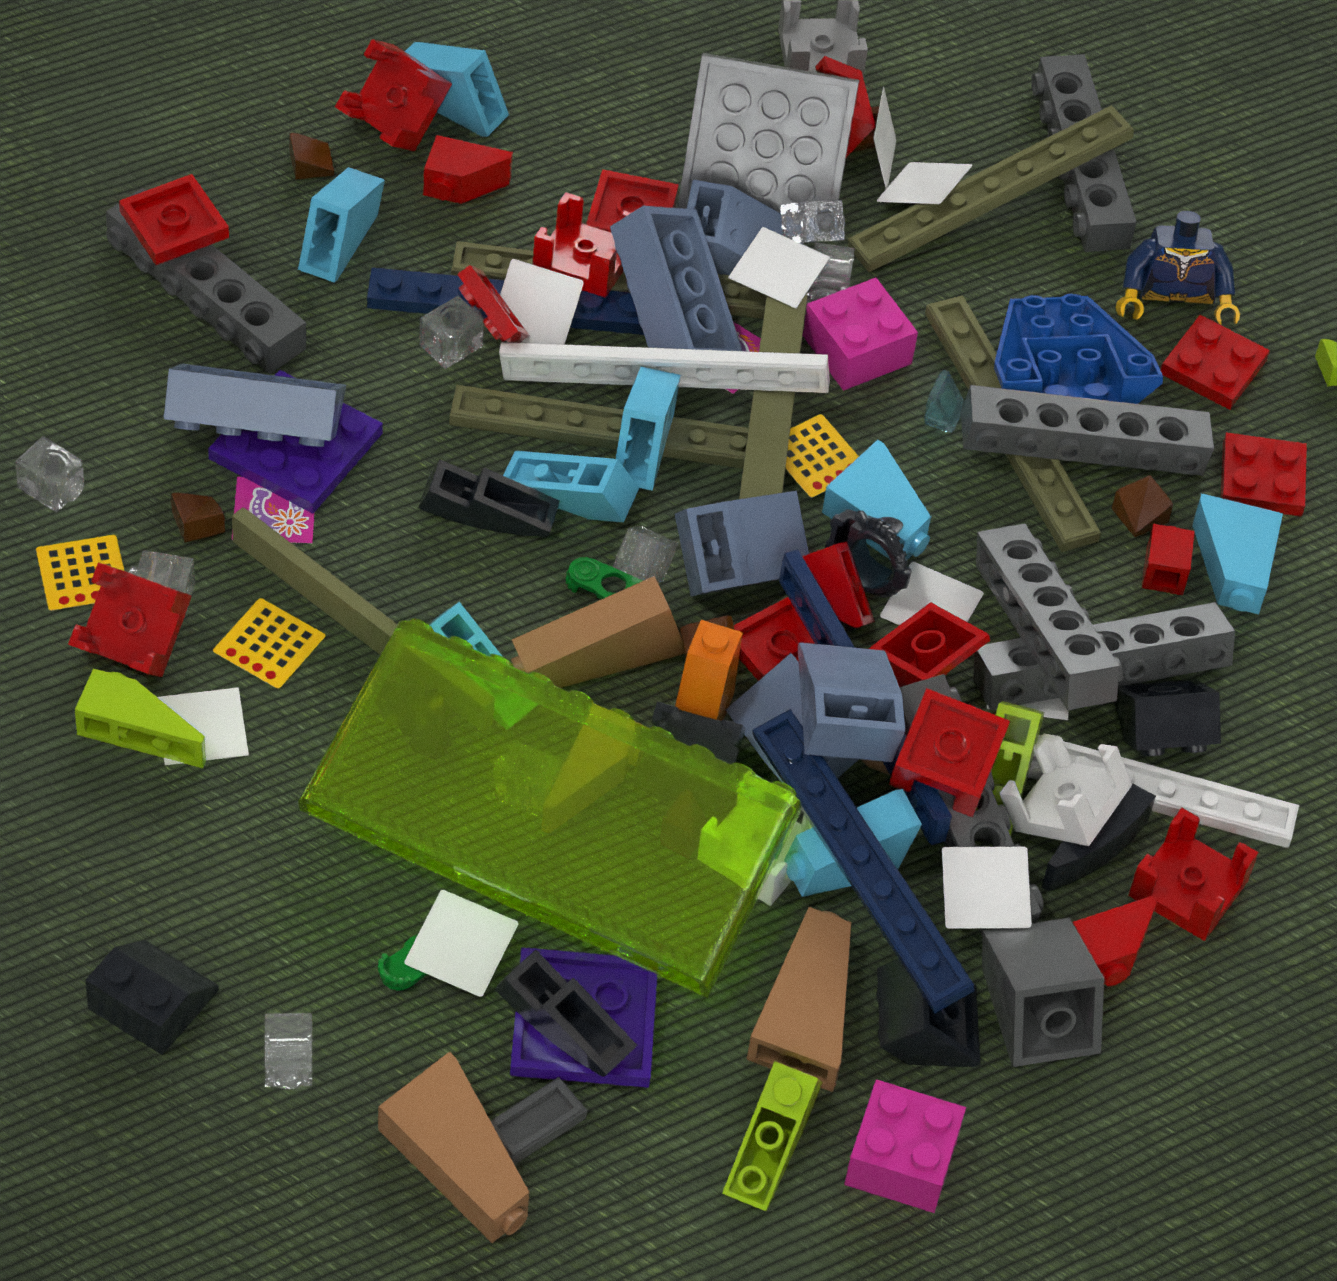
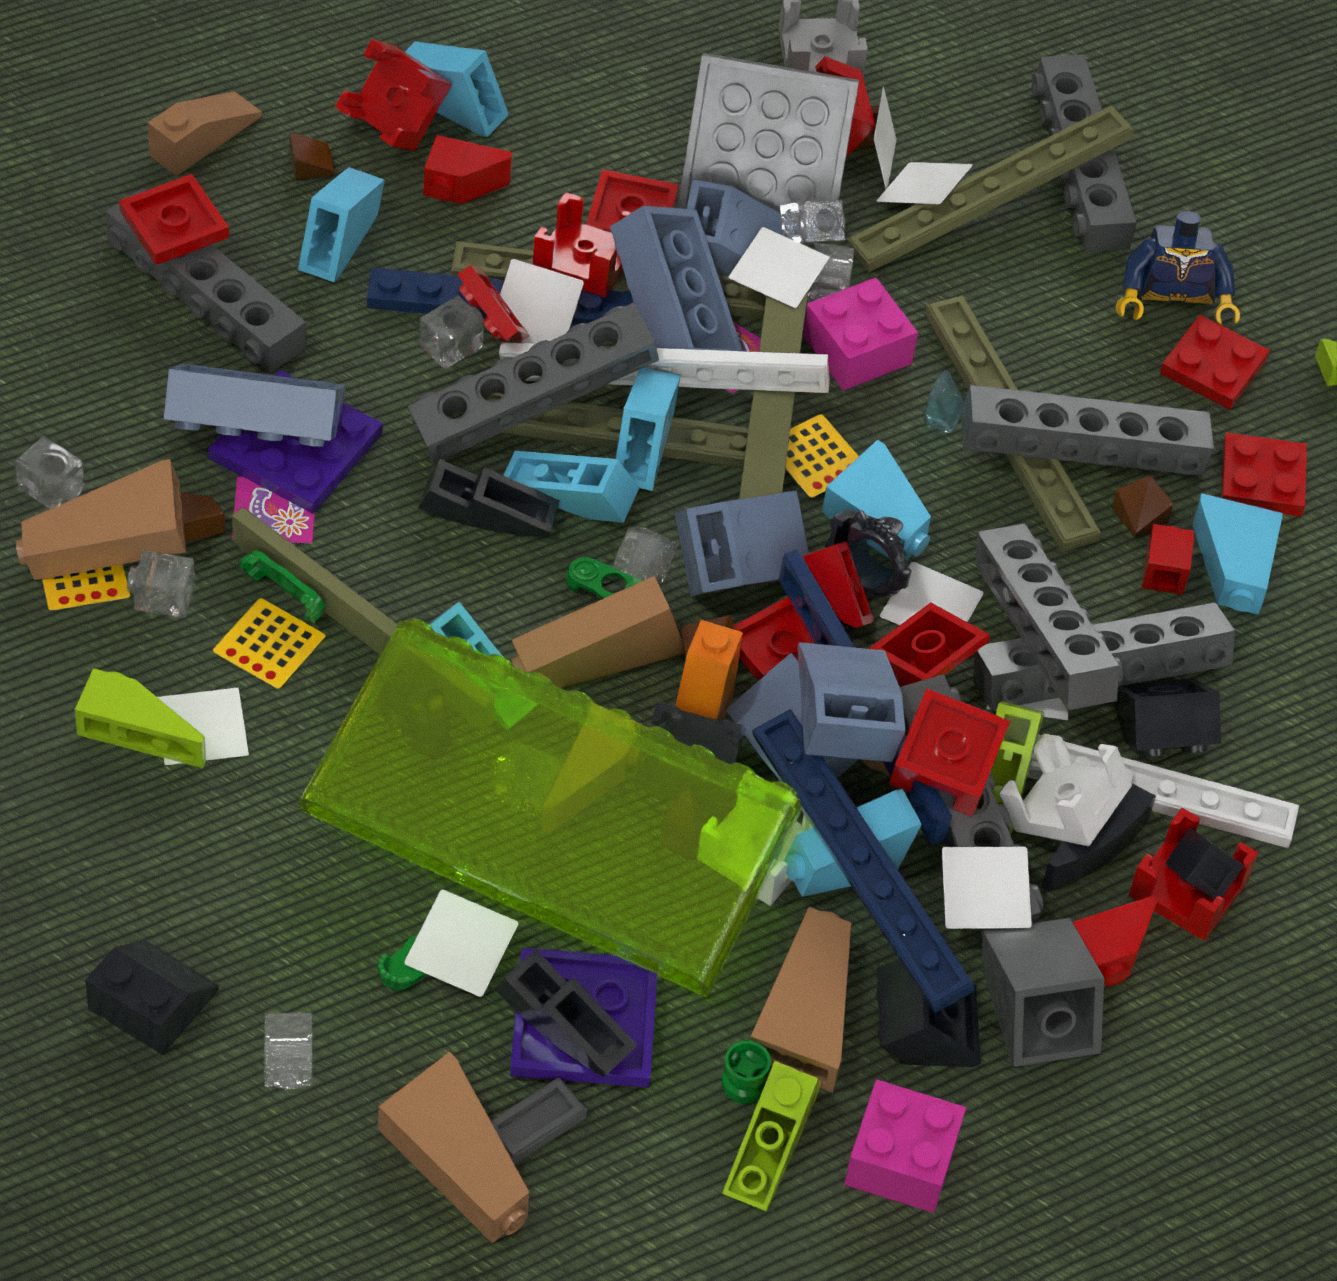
red panel [68,562,192,677] -> none
blue wedge [994,294,1163,404] -> none
none -> medium nougat slope [16,459,186,580]
none -> medium nougat slope [148,91,262,176]
none -> green piece [239,550,326,623]
none -> dark grey brick [408,302,659,464]
none -> green wheel [721,1041,771,1104]
none -> black panel [1166,828,1244,899]

